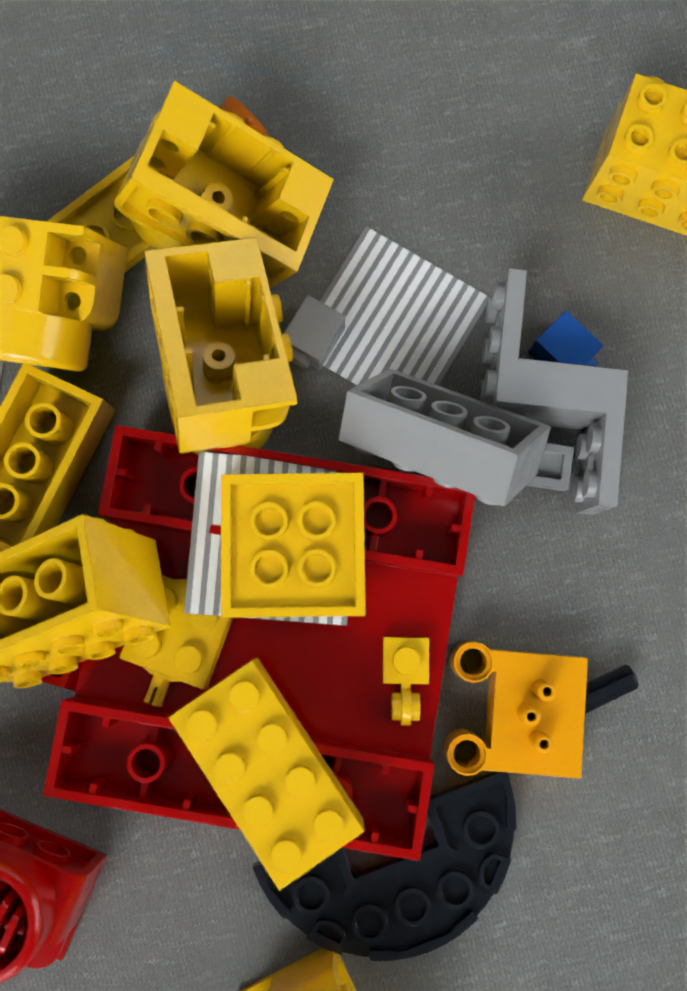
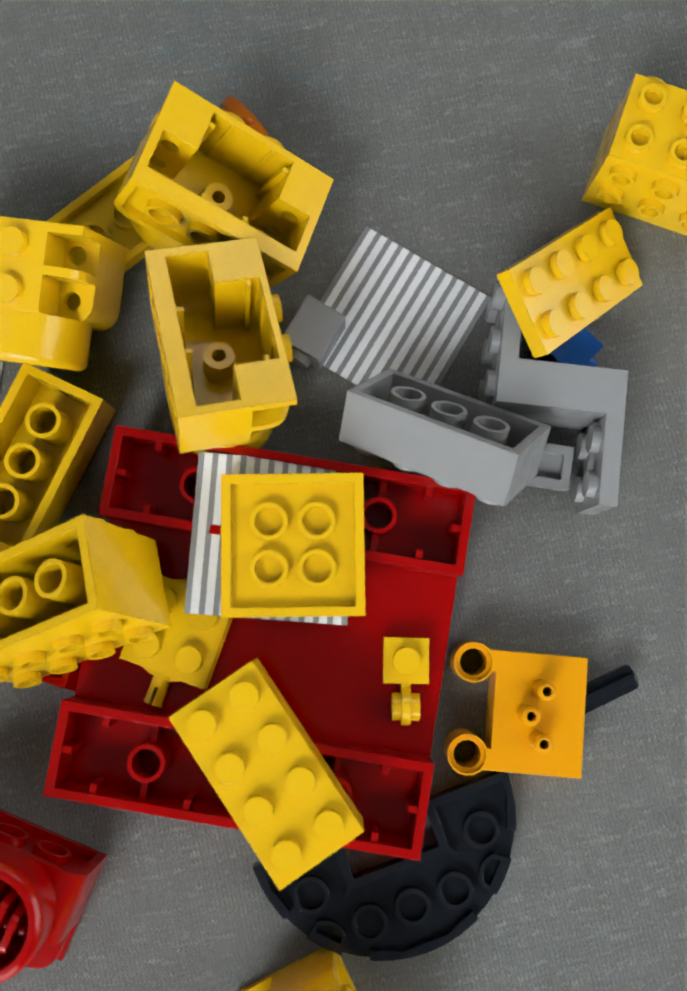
none -> yellow plate [496,207,643,358]

